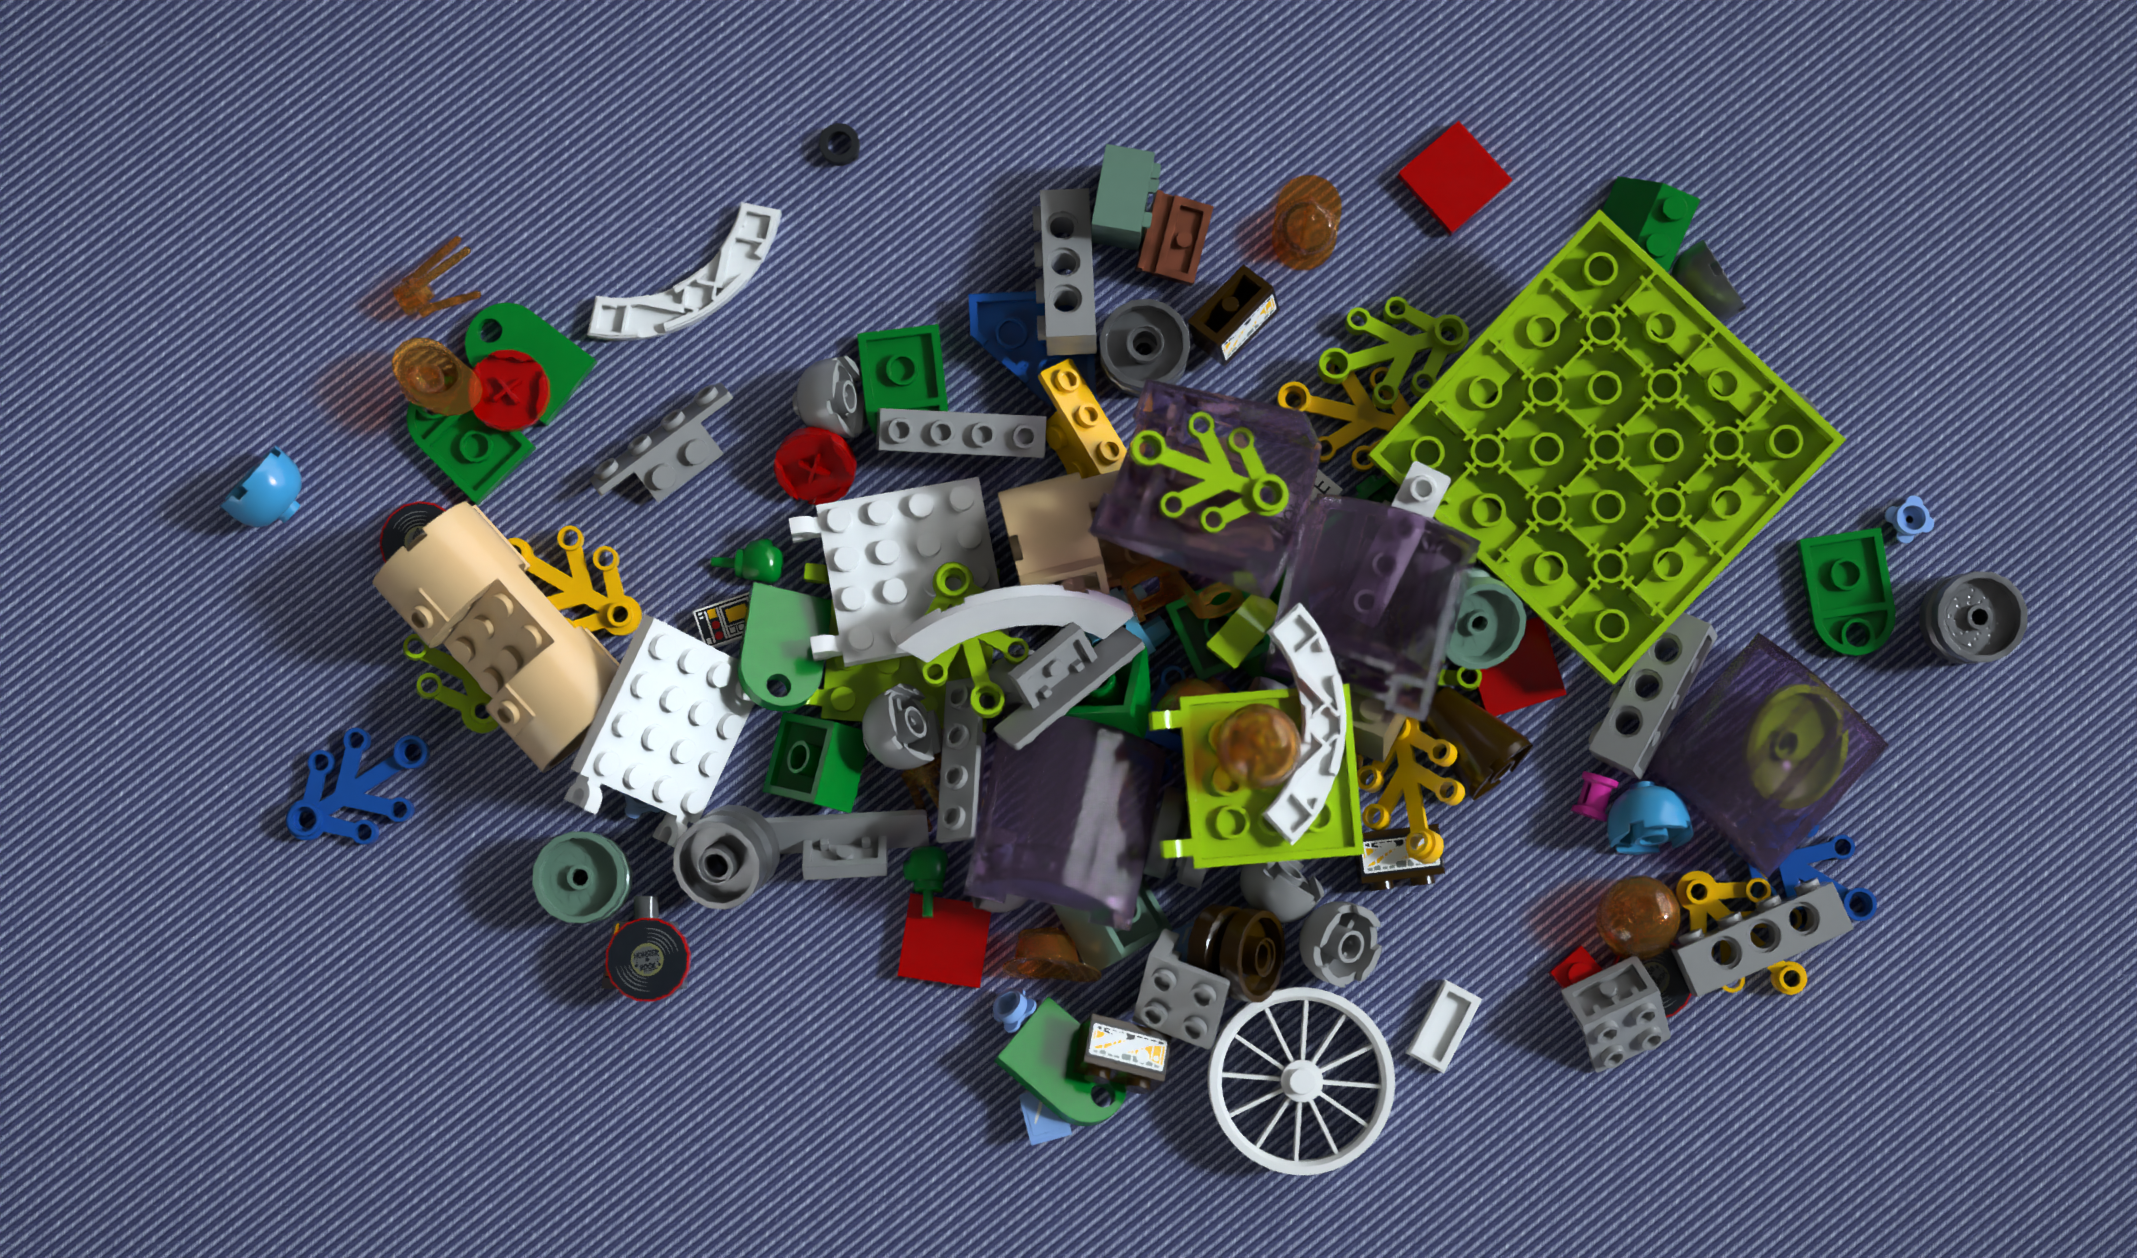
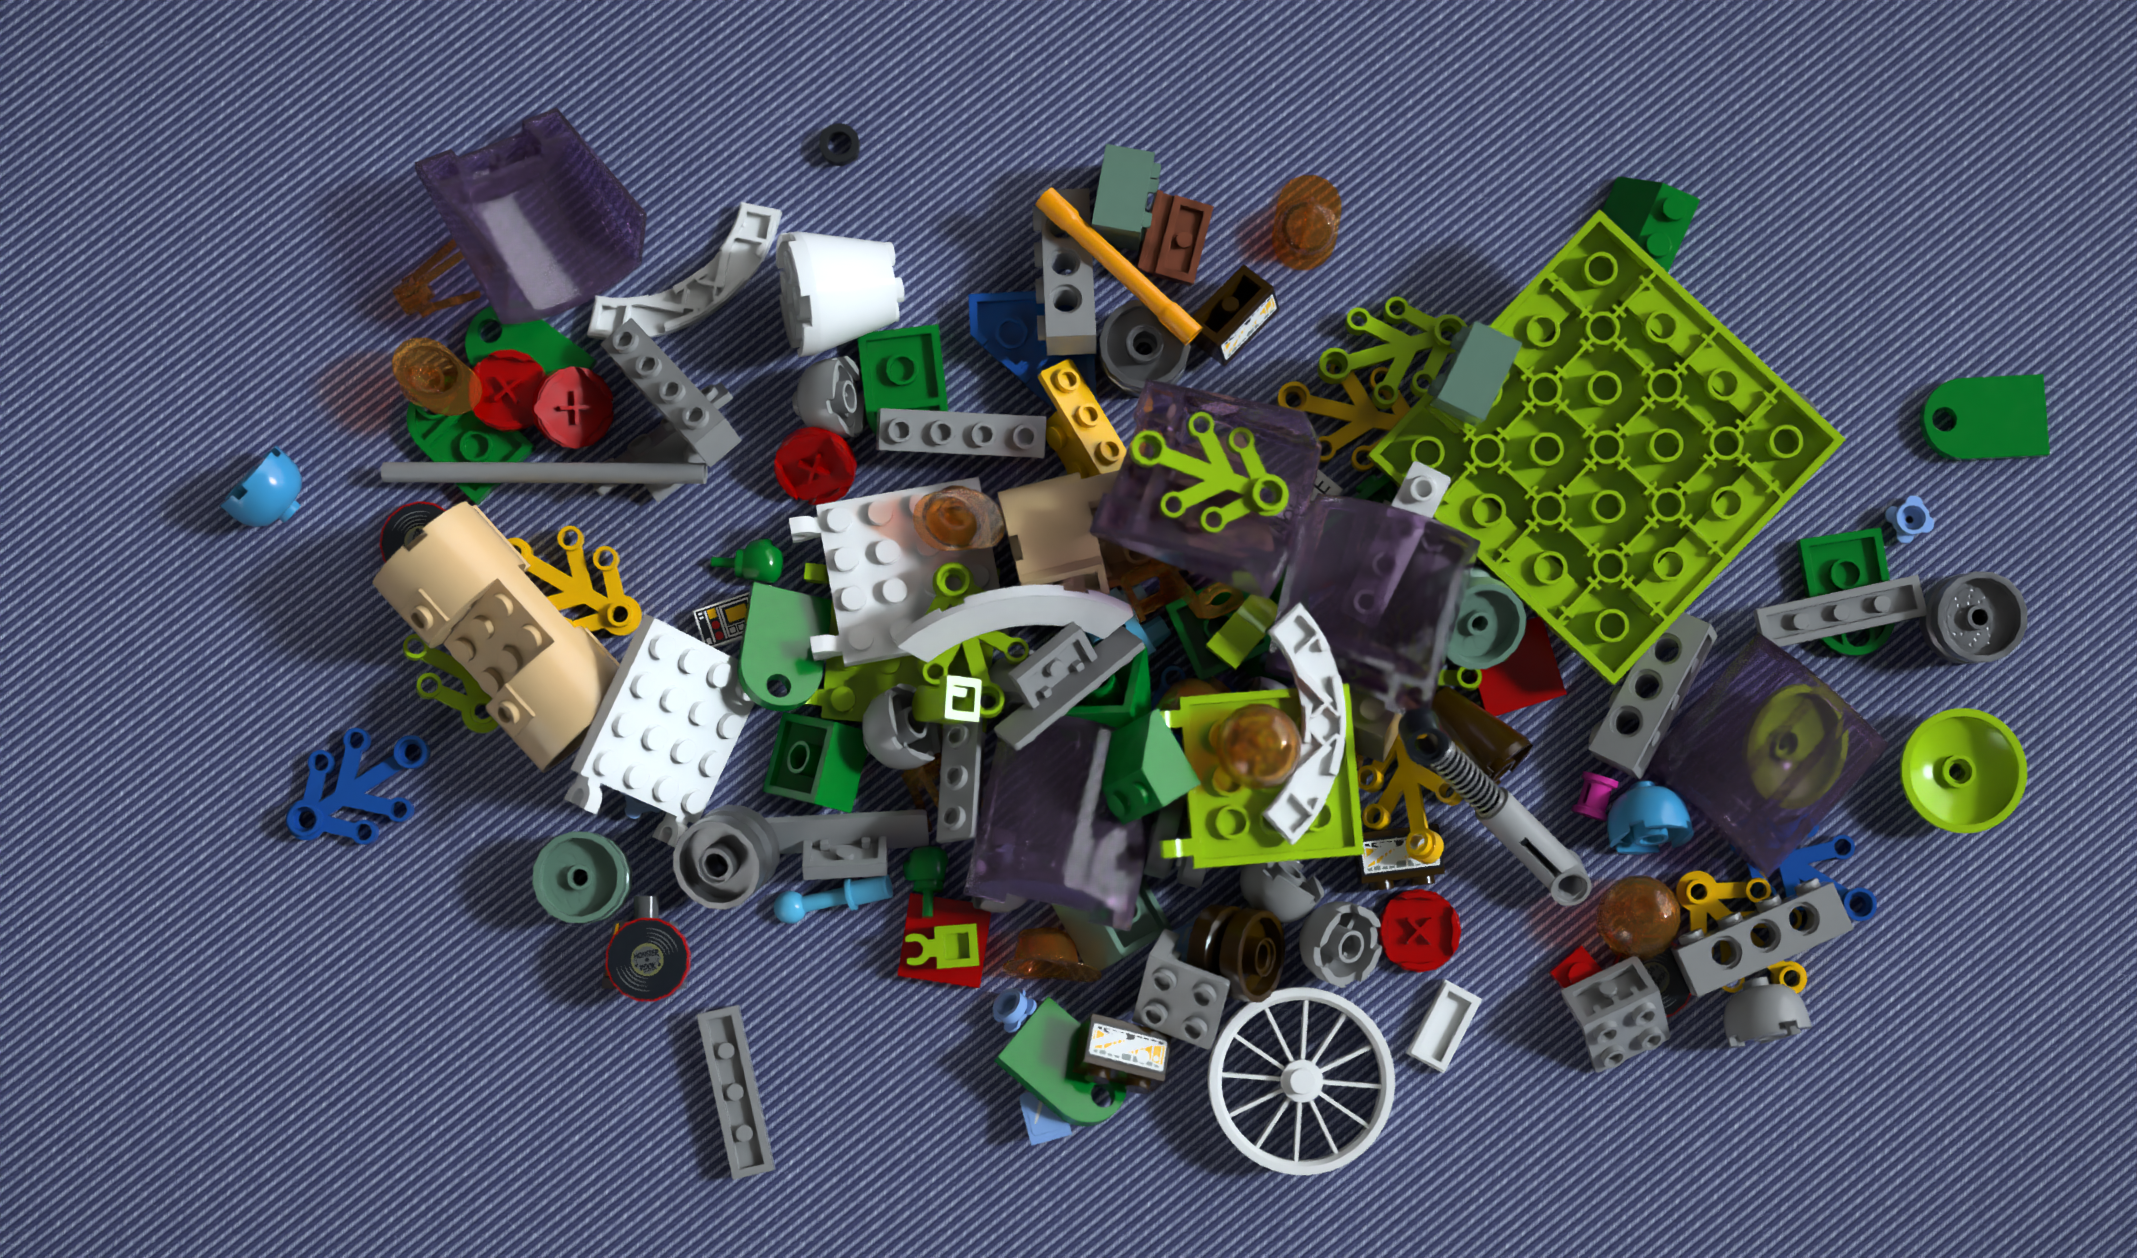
red tile [1396,120,1513,236] -> none
flat silver cylinder [1671,239,1746,322] -> none
none -> light grey piece [381,462,708,484]
none -> clear purple windscreen [415,107,647,324]
none -> red tile [531,366,614,449]
none -> light grey brick [600,318,742,468]
none -> light grey plate [697,1005,775,1180]
none -> medium azure pin [774,874,893,924]
none -> white cone [776,231,904,357]
none -> lime plate [905,923,980,969]
none -> clear orange piece [912,485,1005,551]
none -> lime leg [912,675,981,725]
none -> light orange piece [1035,187,1203,346]
none -> green slope [1101,709,1201,825]
none -> red tile [1377,889,1461,973]
none -> piece [1398,707,1592,906]
none -> sand green container [1427,320,1522,427]
none -> light grey cylinder [1723,977,1812,1048]
none -> light grey plate [1753,575,1928,651]
none -> lime dish [1900,708,2027,833]
none -> green tile [1920,374,2050,461]

